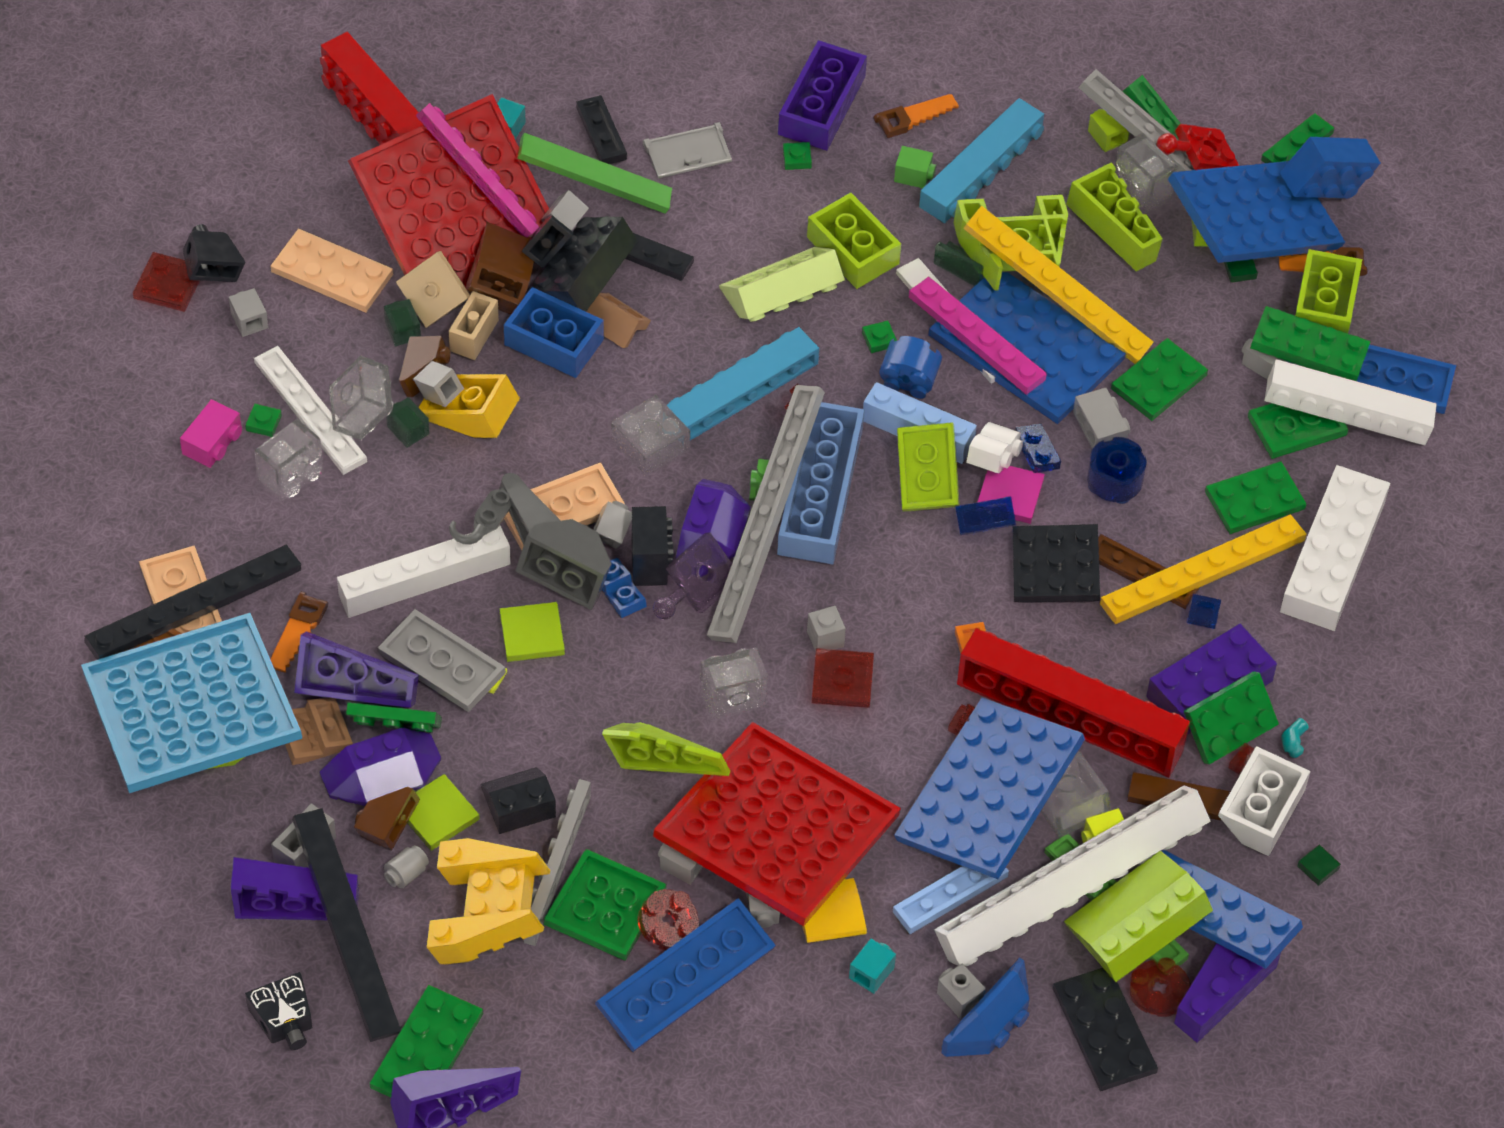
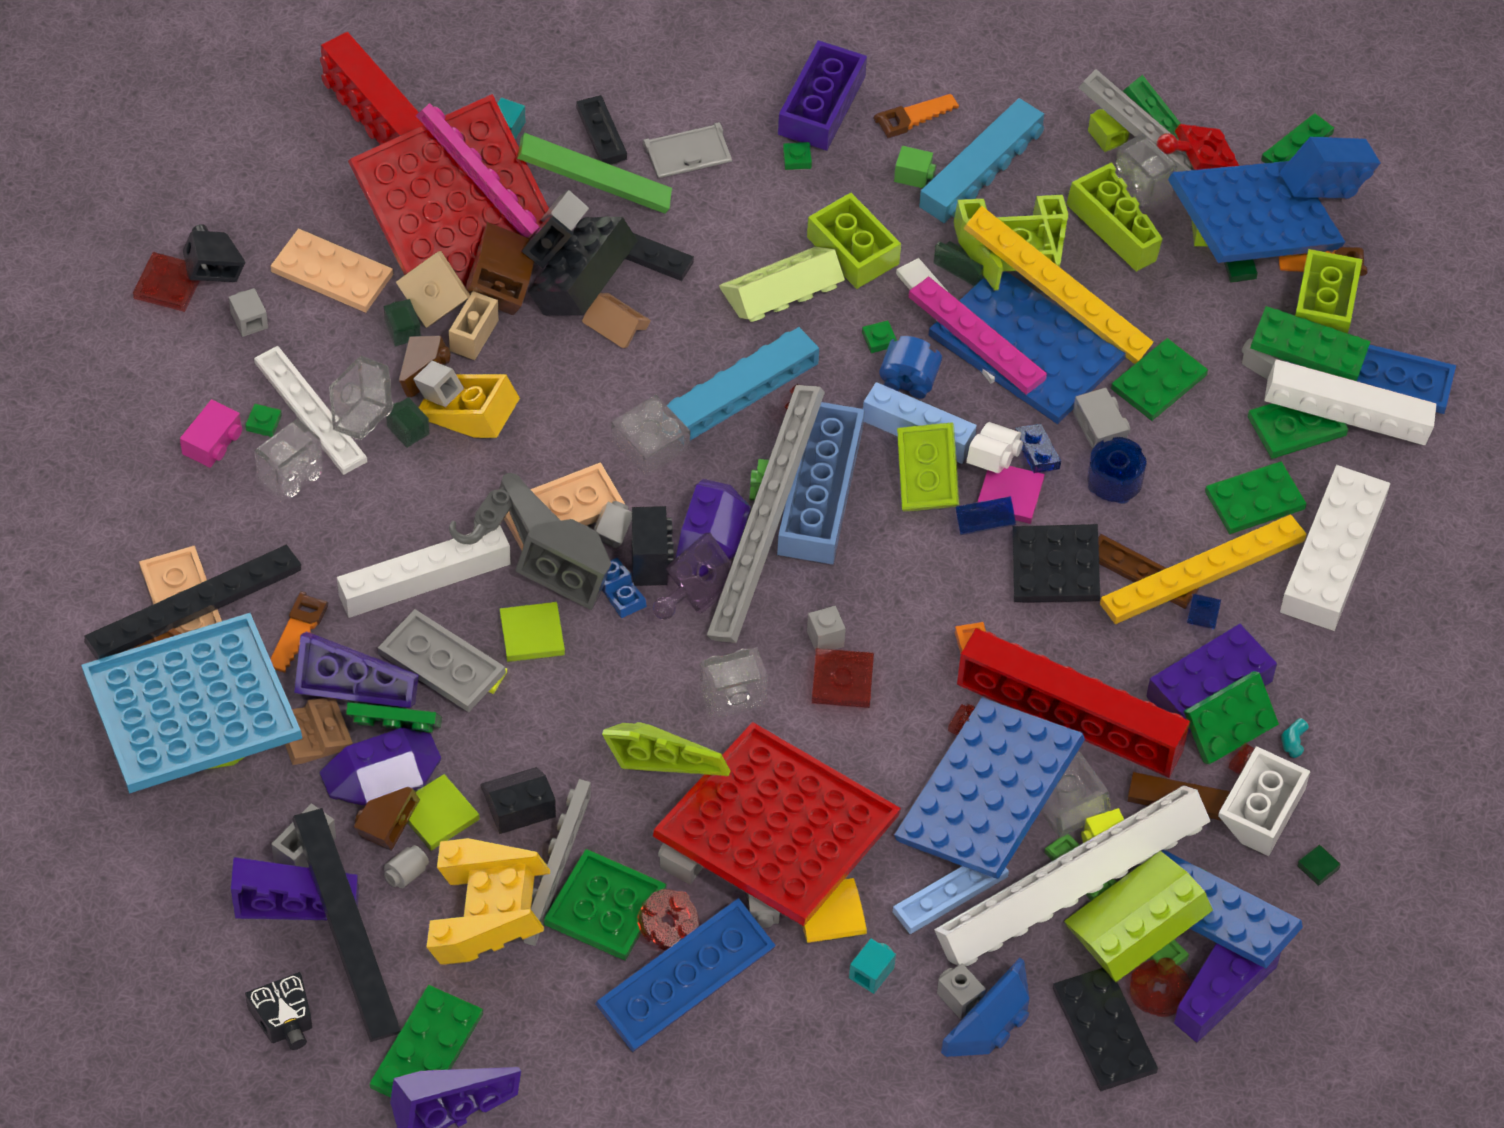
blue brick [504,287,604,378] -> none

